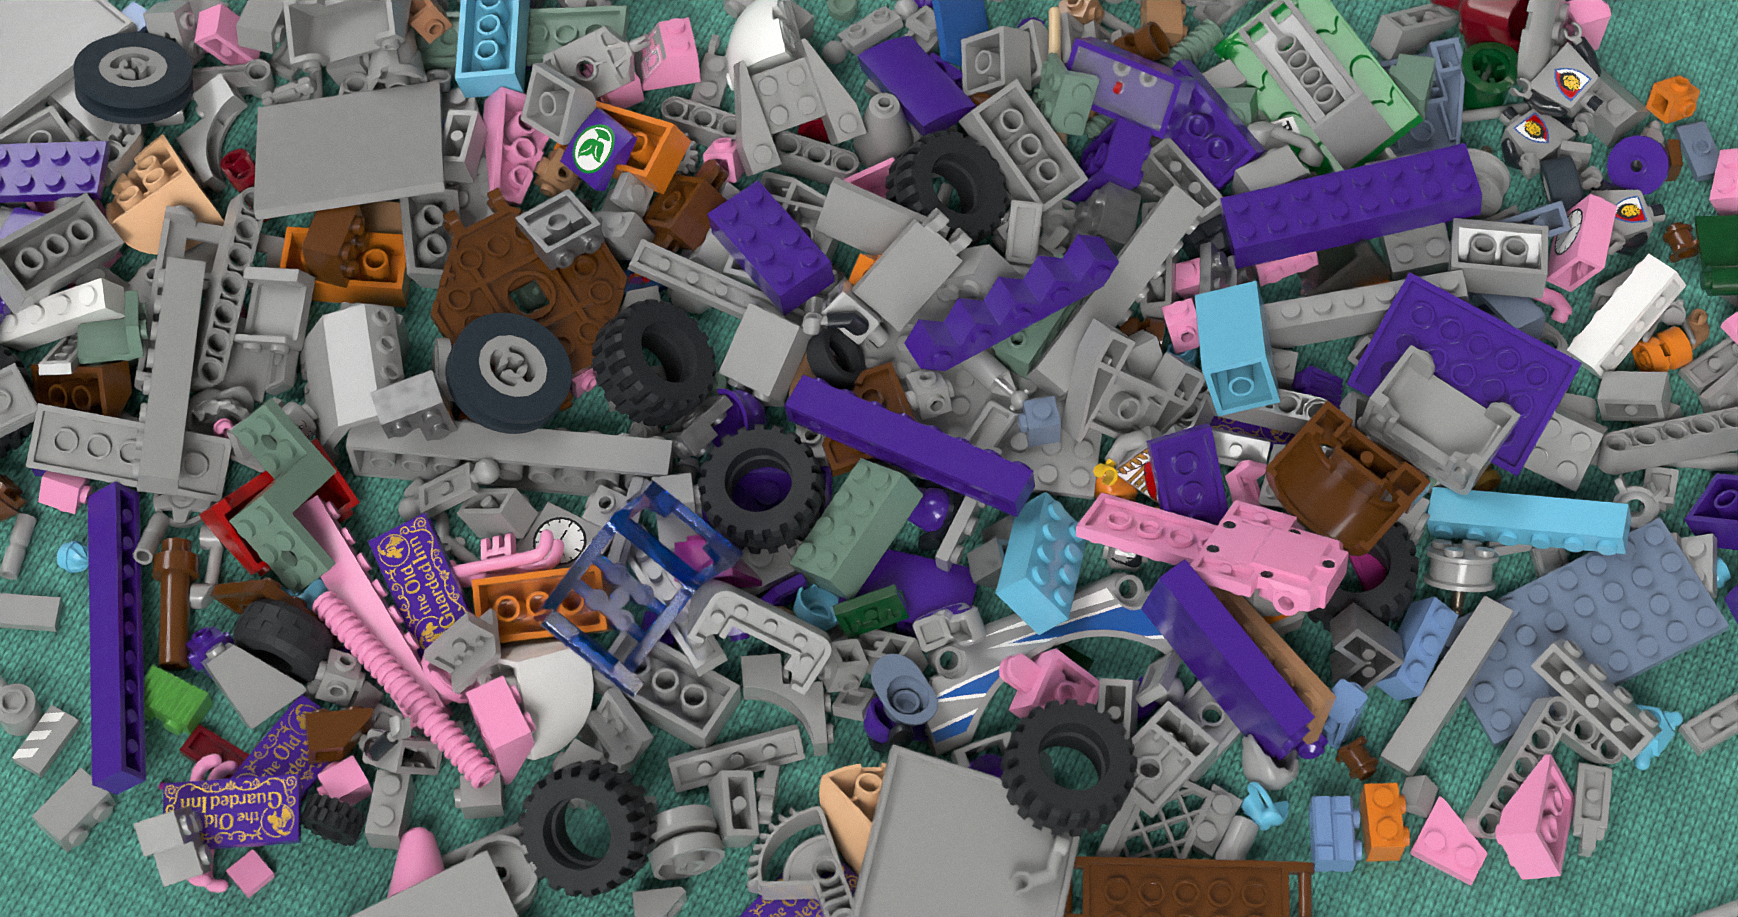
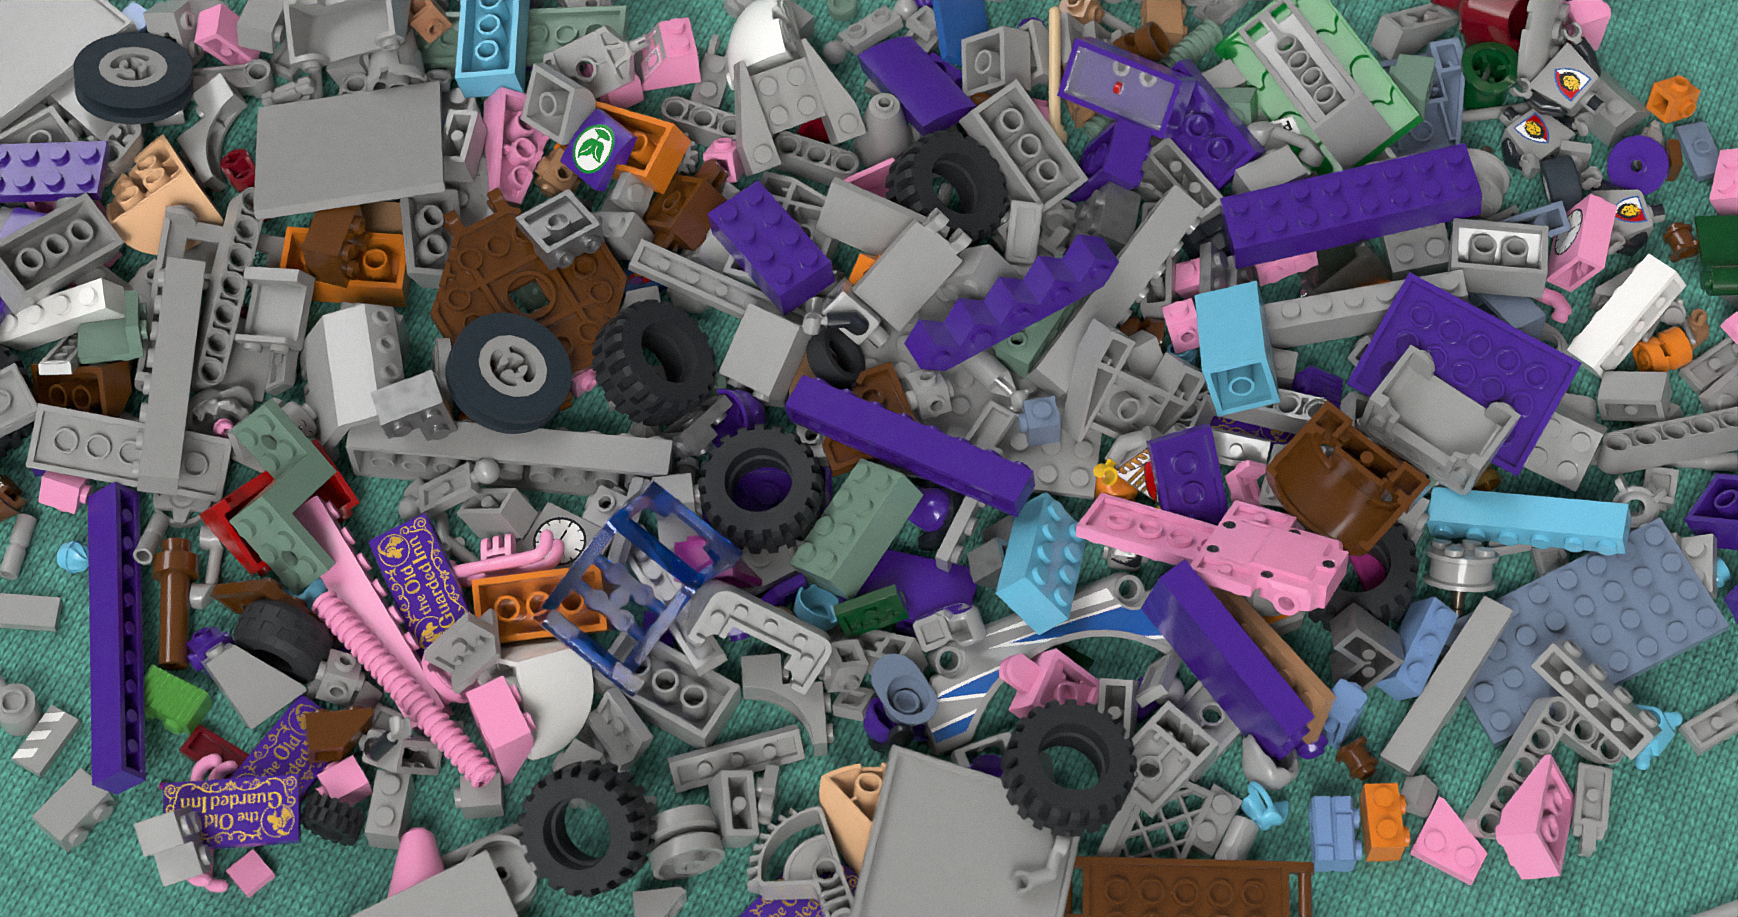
sand green bracket [1032,52,1100,136] -> none

